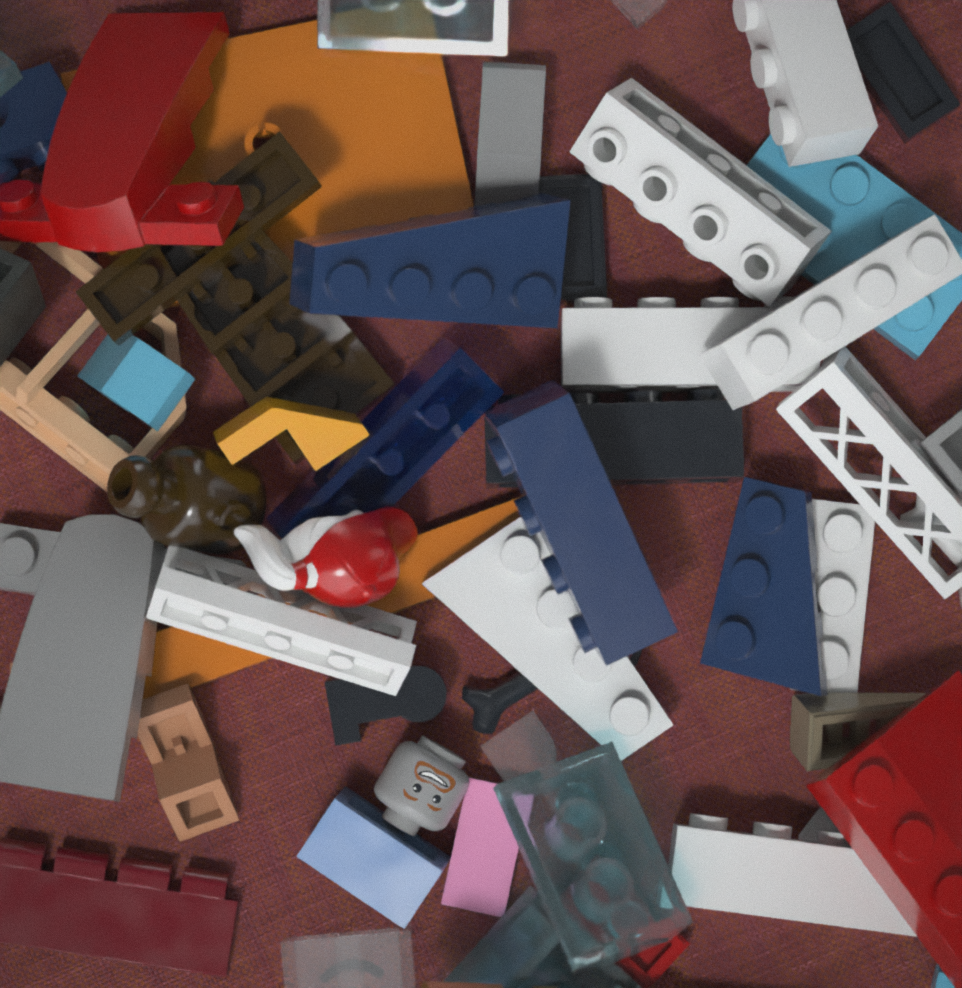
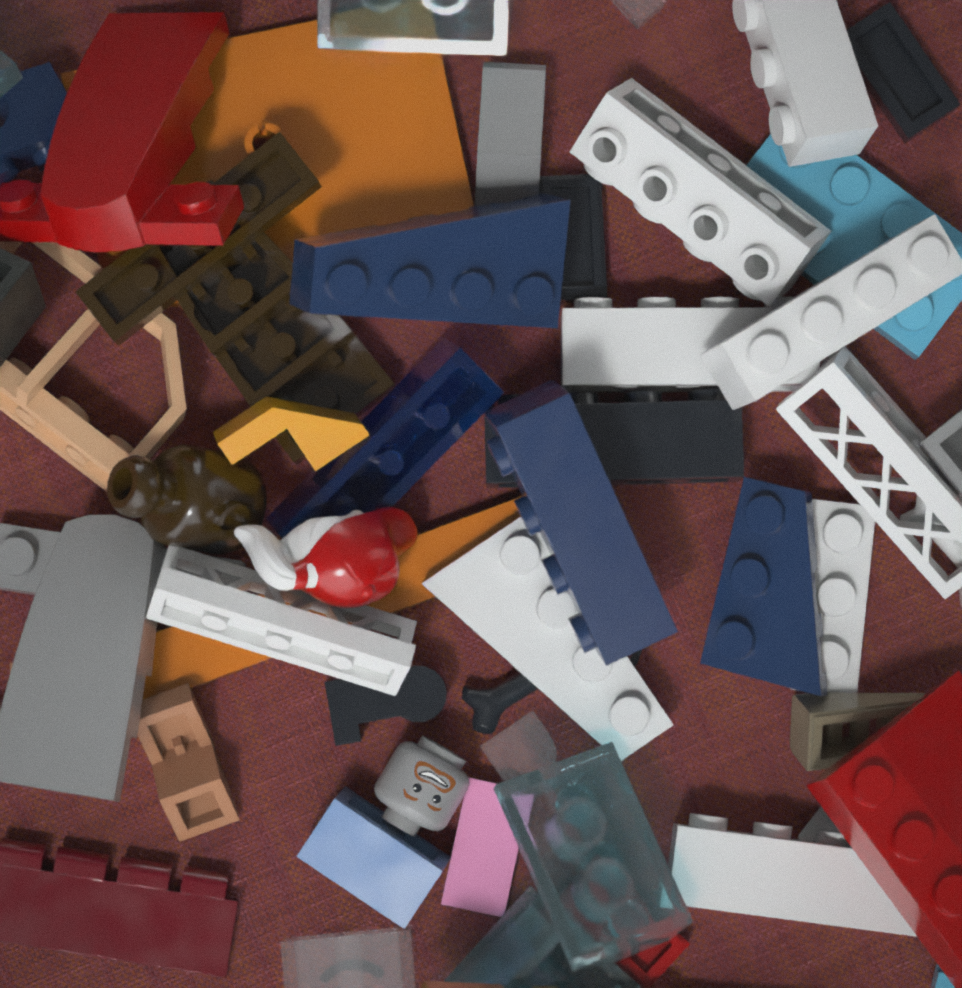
medium azure slope [77,334,195,431] -> none

